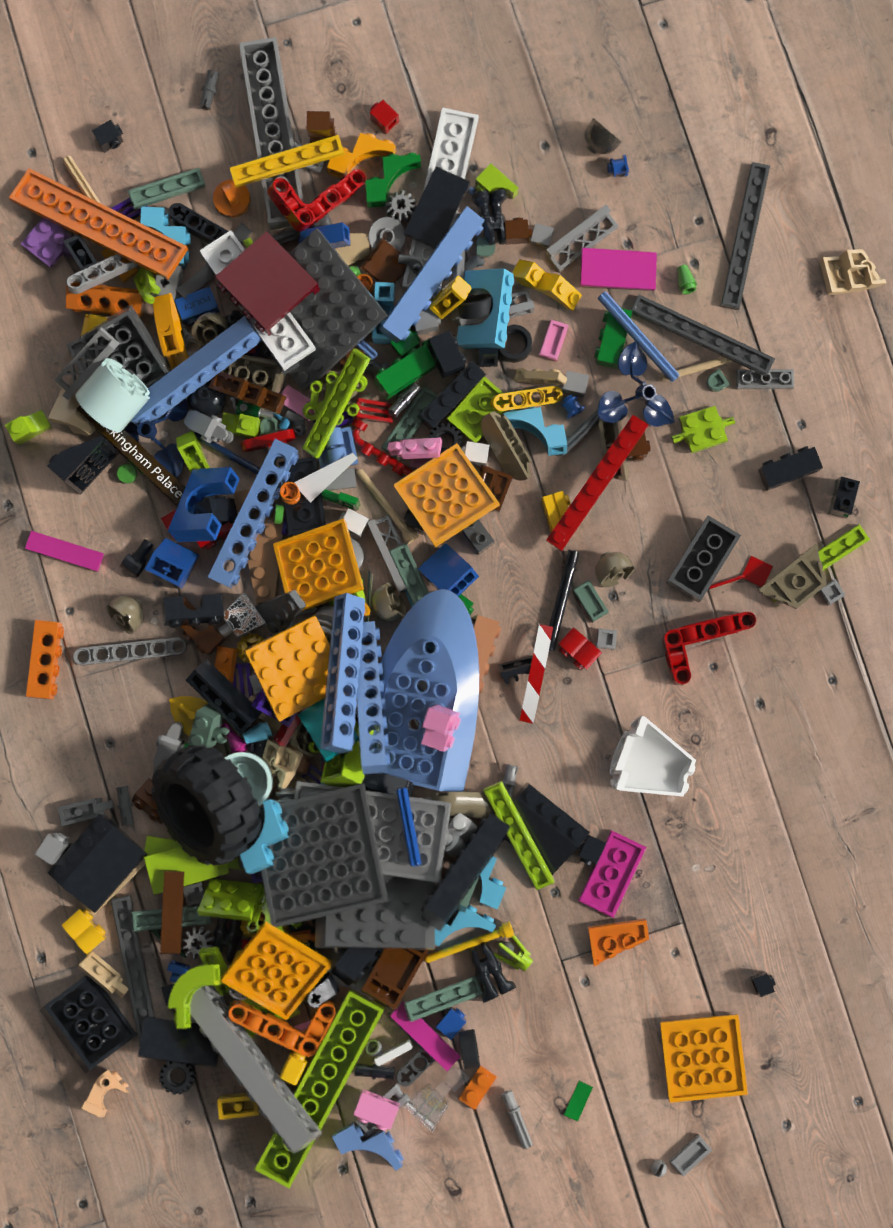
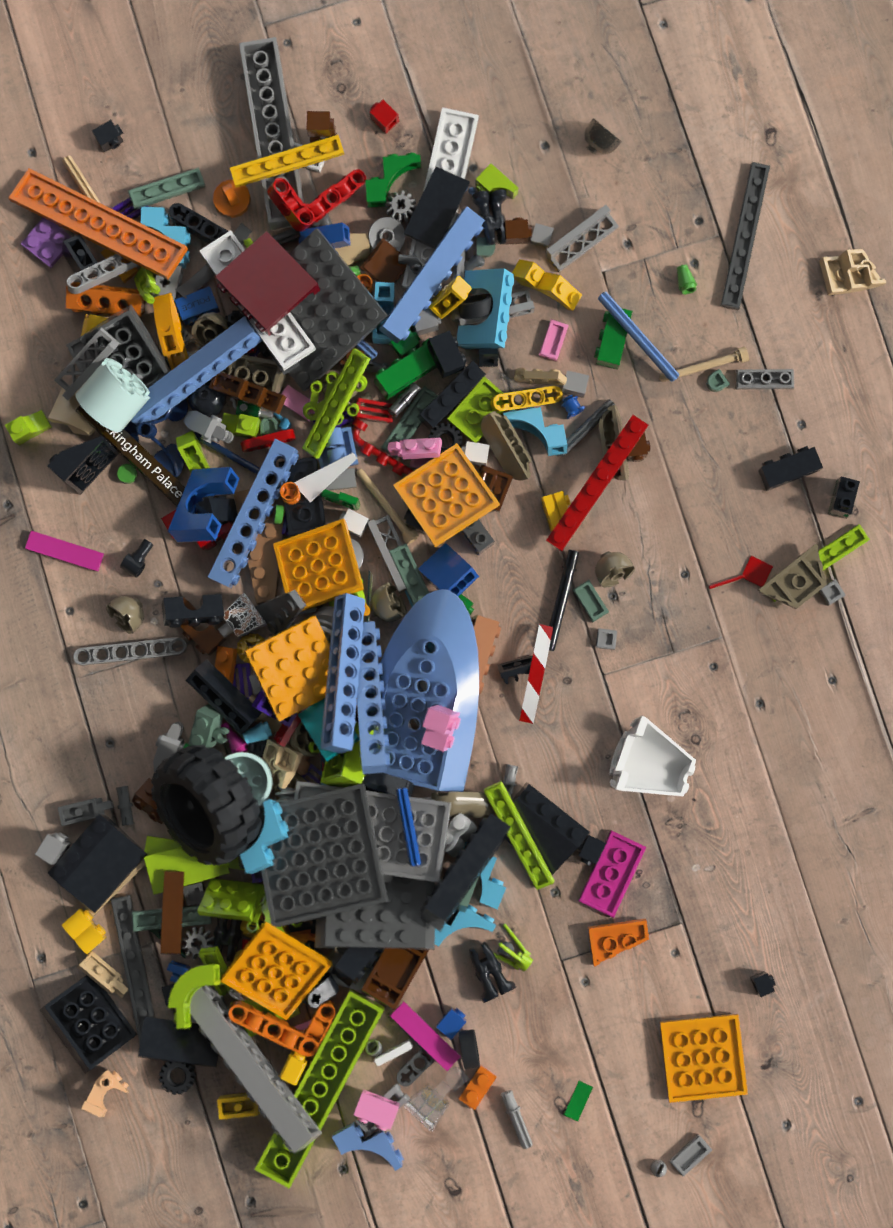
orange brick [26,620,64,700] -> none
blue slope [145,538,200,589] -> none
yellow shield [169,696,209,737] -> none
dark grey pin [199,70,219,110] -> none
dark grey arm [284,410,306,435] -> none
light orange arch [327,133,396,179] -> none
black pin [354,1063,395,1080] -> none
sand green tile [403,976,483,1022] -> none
yellow piece [424,921,515,963] -> none
black tyre [498,325,533,363] -> none
red brick [558,627,602,671] -> none
dark pink tile [580,248,657,291] -> none
dark blue plant [597,342,675,427] -> none
blue brick [607,154,629,178] -> none
dark grey tile [631,294,775,377] -> none
red beam [662,612,756,686] -> none
dark grey brick [666,515,741,603] -> none
lime plate [671,406,735,454] -> none

